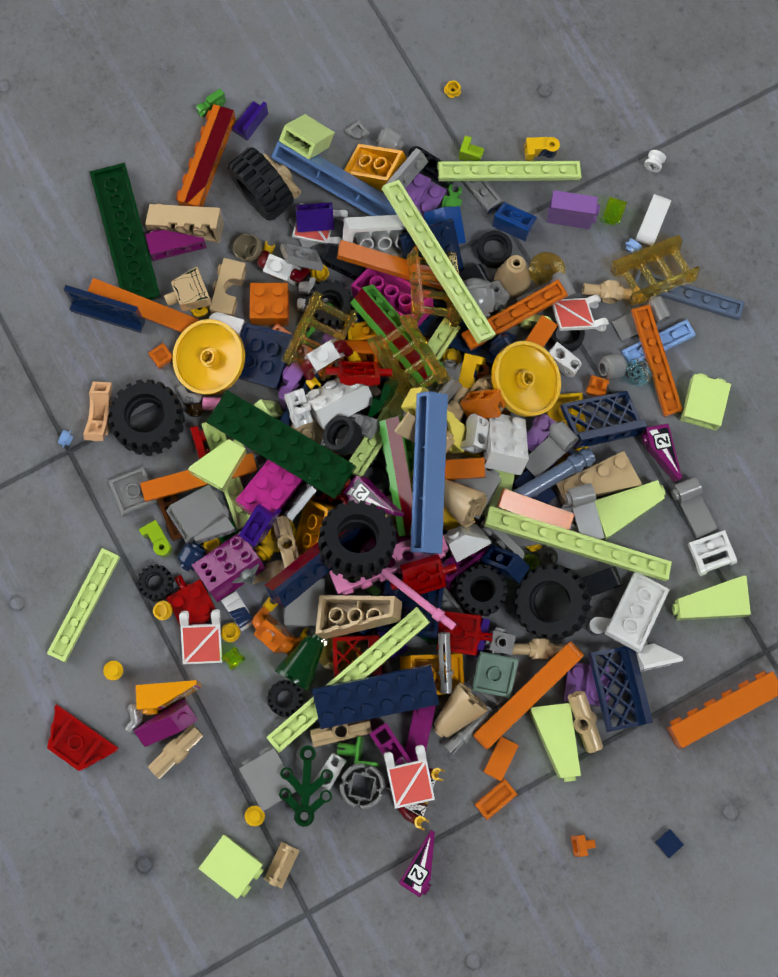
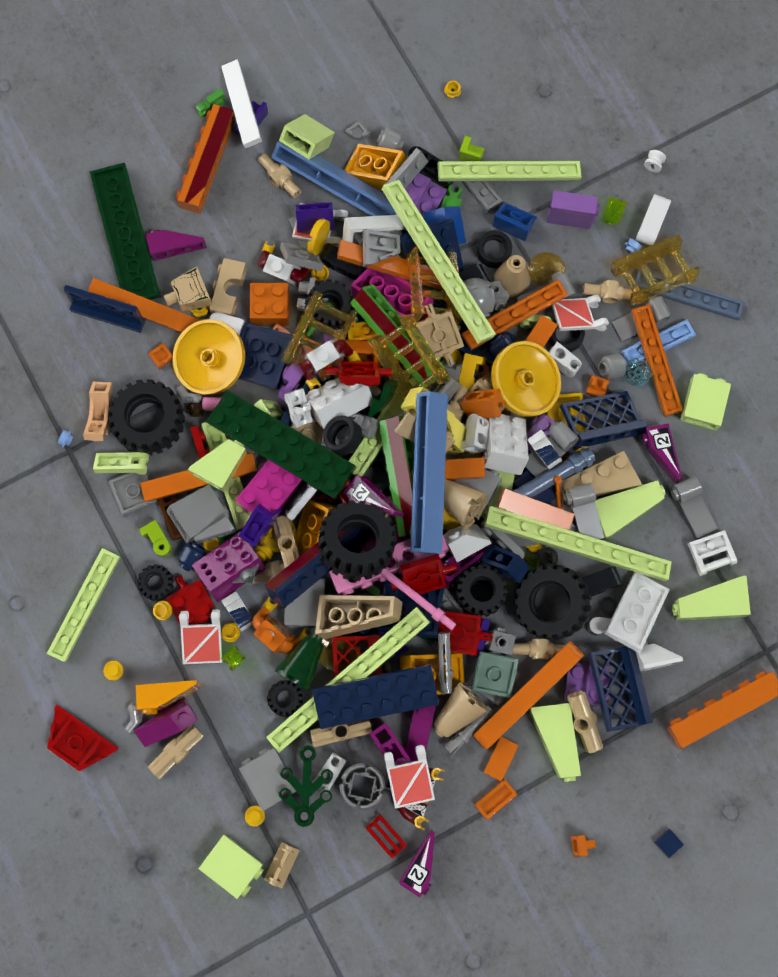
tan wedge [145,204,224,243] -> none
black tyre [227,147,294,221] -> none
dark tan hair [233,233,262,262] -> none
bright green bracket [337,736,381,767] -> none
yellow leg [524,137,560,161] -> none
none -> yellowish green plate [93,452,149,475]
none -> white tile [221,59,262,148]
none -> yellow tile [307,218,330,255]
none -> light grey wing [363,229,400,267]
none -> red tile [366,814,407,859]
none -> tan plate [415,303,464,366]
none -> leg [527,430,562,470]
none -> orange hinge [553,475,563,510]

